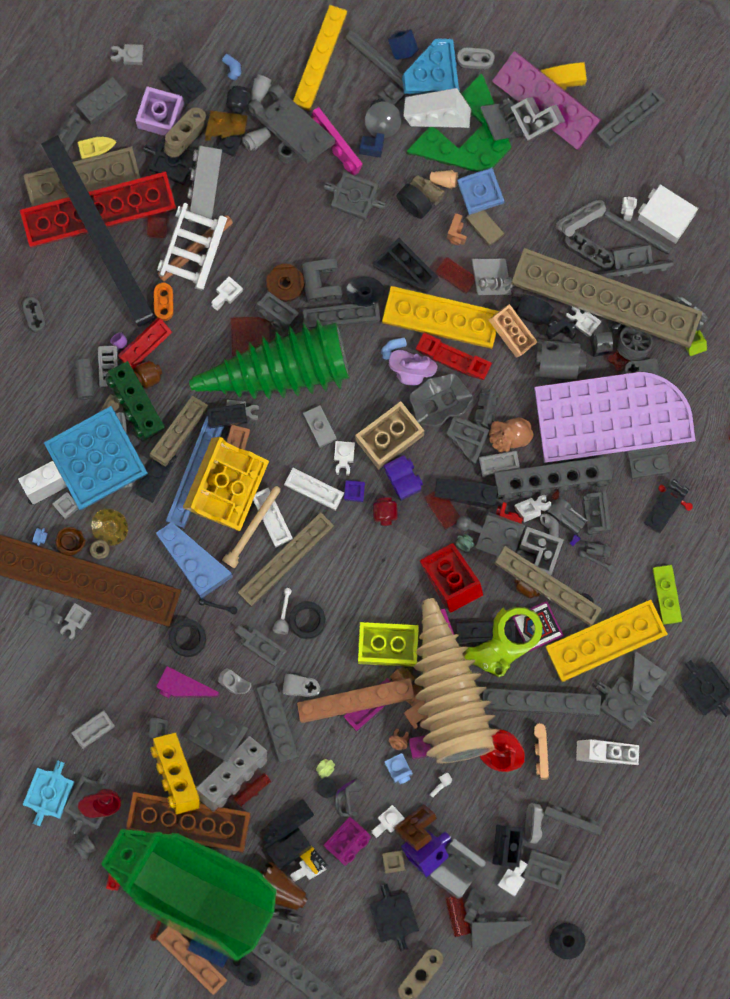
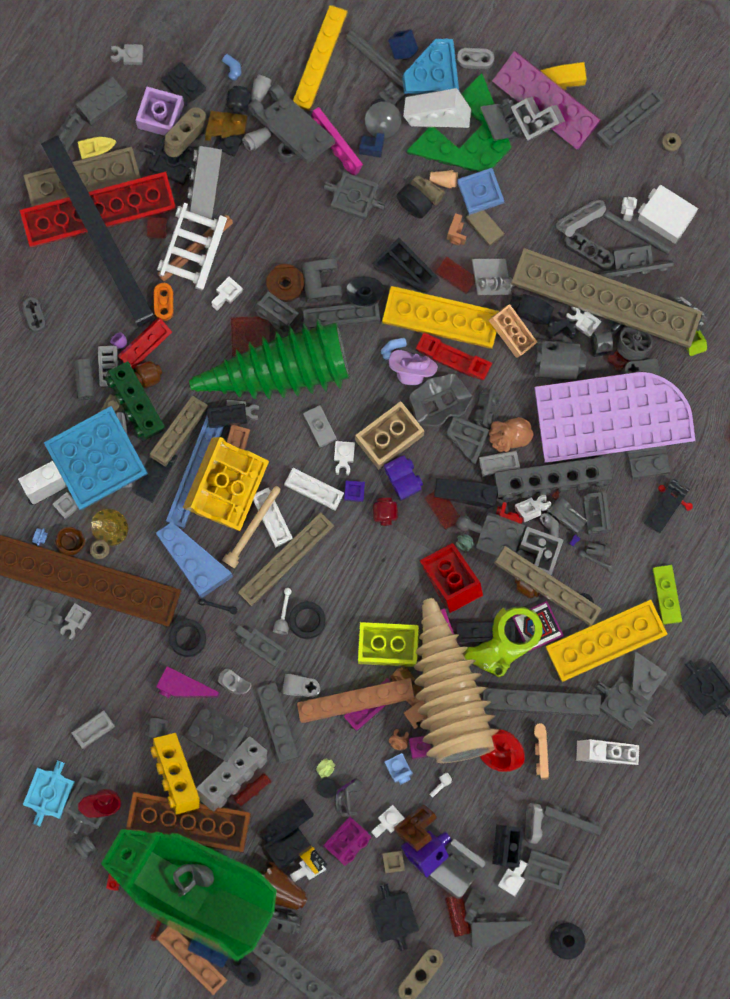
none -> dark grey piece [173,864,214,897]
none -> dark tan plate [662,133,681,151]

